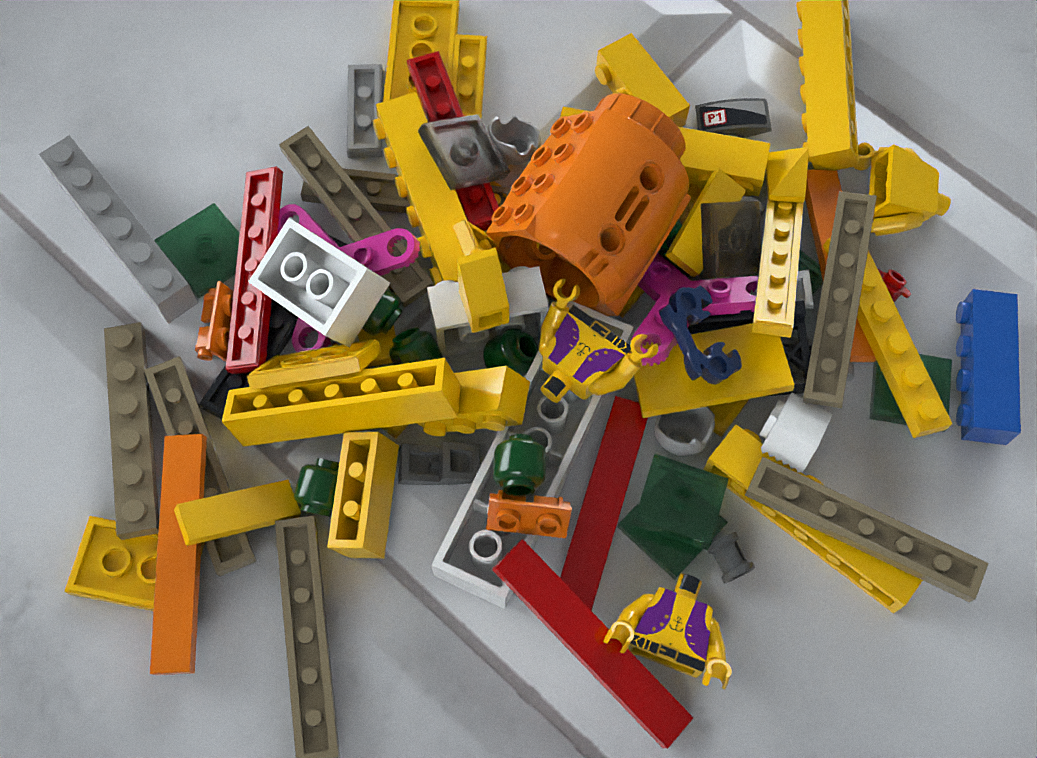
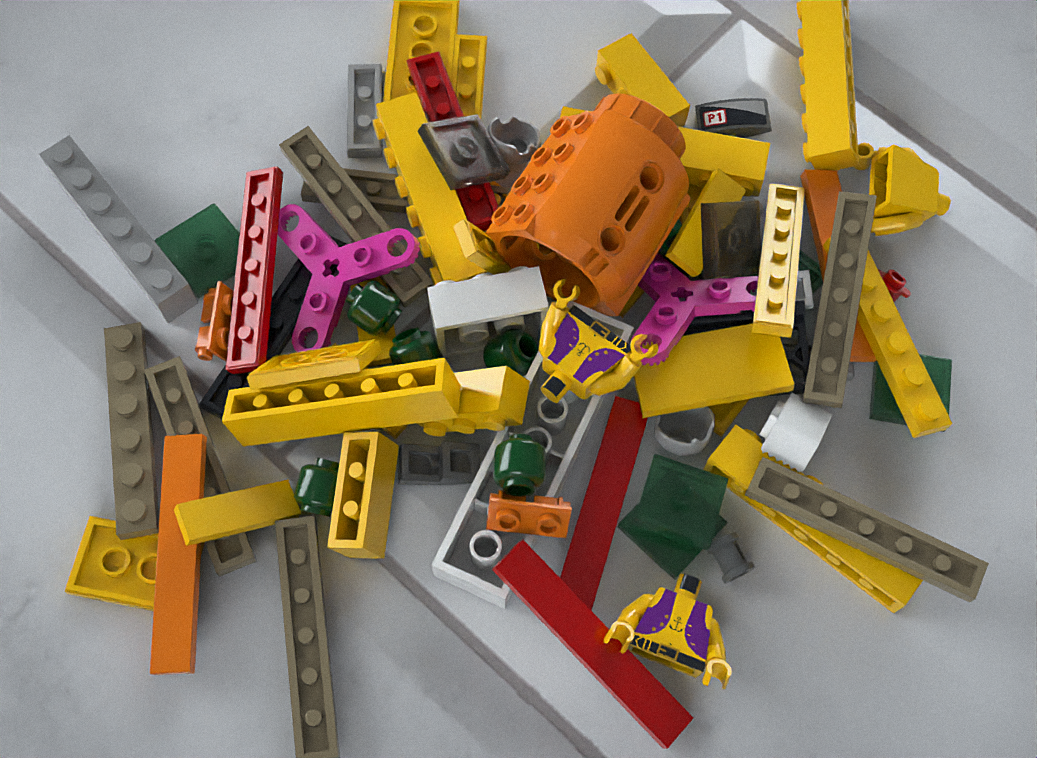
white brick [249,218,390,348] -> none
yellow slope [457,248,509,333] -> none
dark blue helmet [659,285,742,385] -> none
yellow slope [765,147,809,203] -> none
blue brick [956,289,1021,445] -> none

